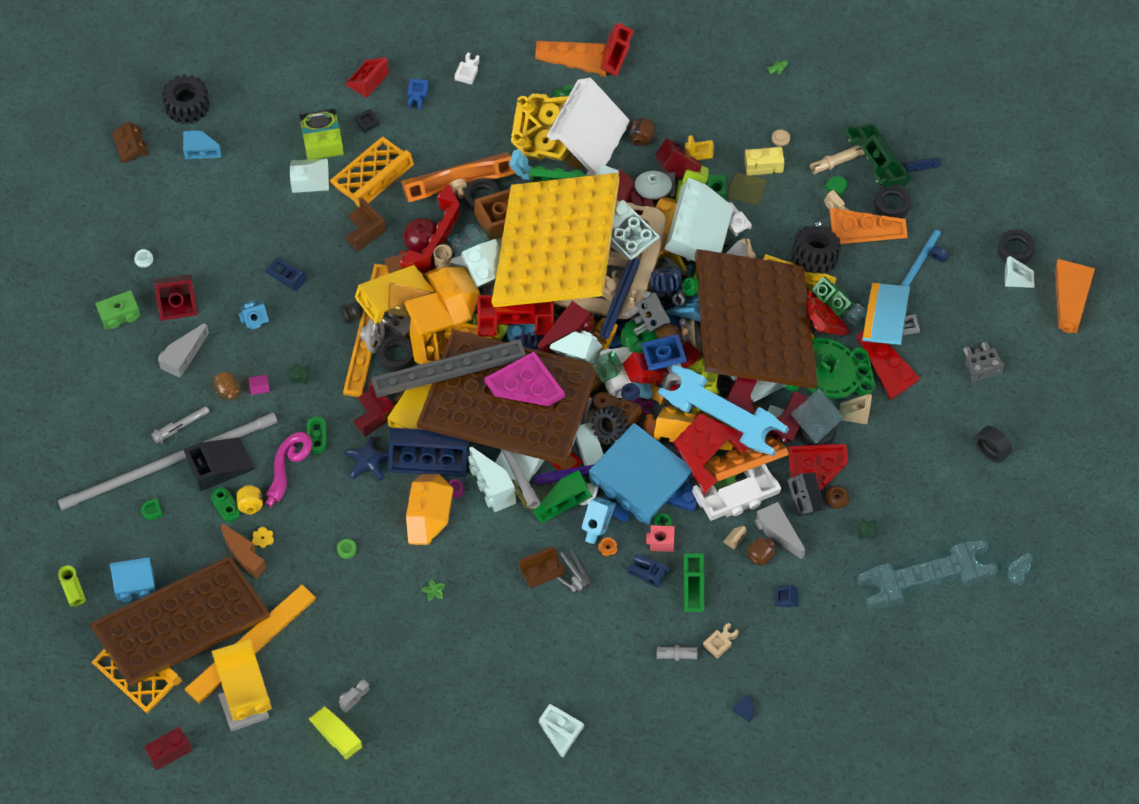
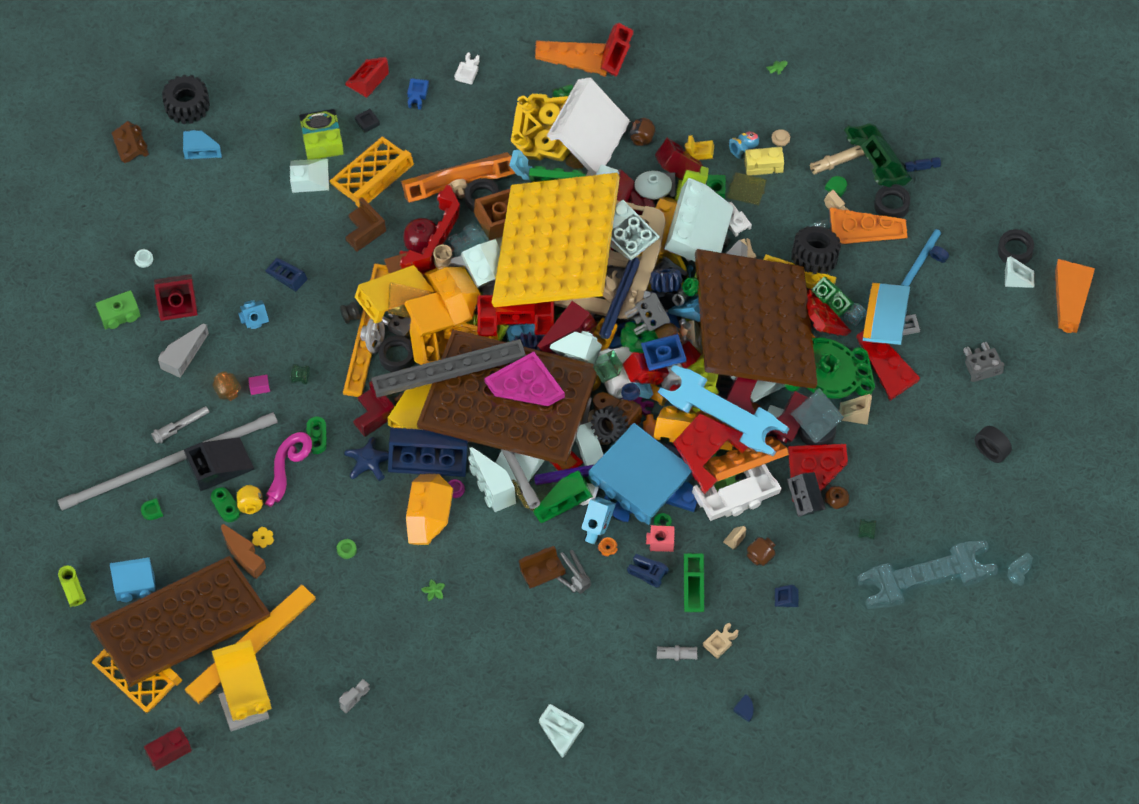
neon yellow slope [309,707,362,760] -> none
light grey slope [755,502,805,559] -> none
none -> dark azure animal [729,132,759,159]

